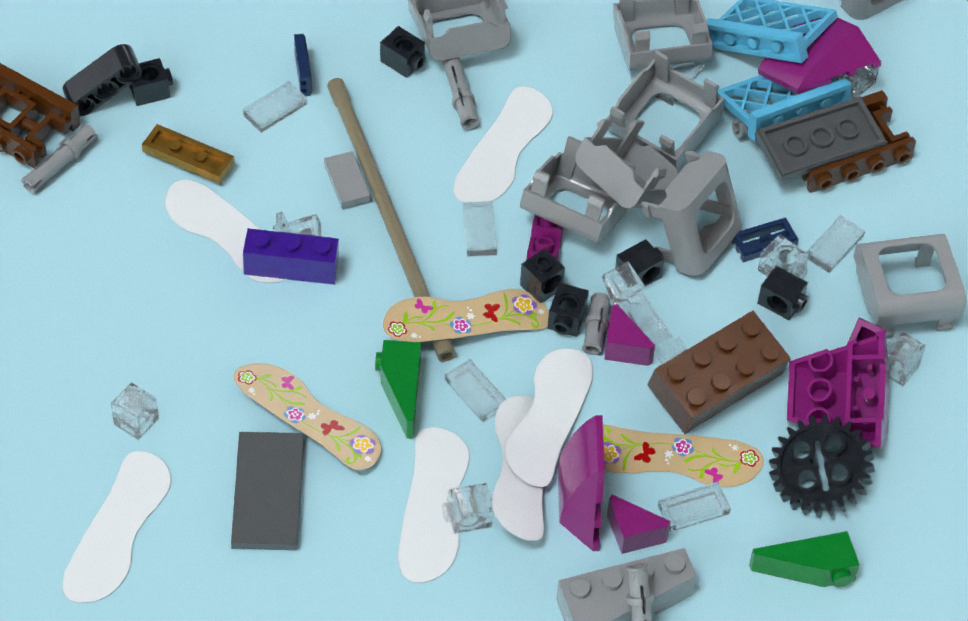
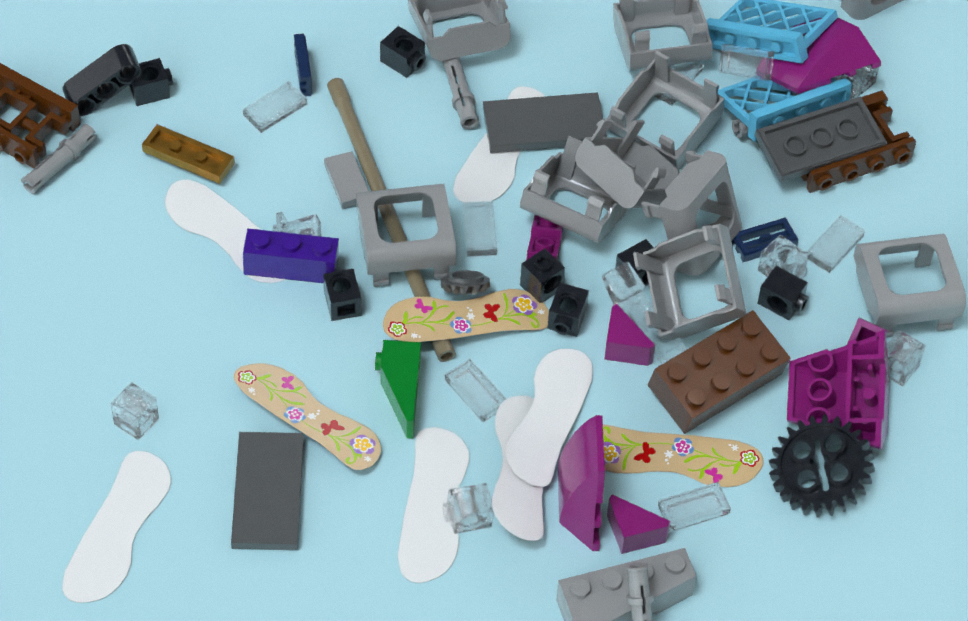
light grey pin [582,293,611,355] -> none
green slope [749,531,860,587] -> none
none -> black brick [323,269,362,321]
none -> light grey piece [356,183,456,287]
none -> dark grey gear [441,270,490,295]
none -> dark grey tile [483,92,607,153]
none -> light grey piece [633,223,746,340]
none -> clear tile [718,44,774,80]

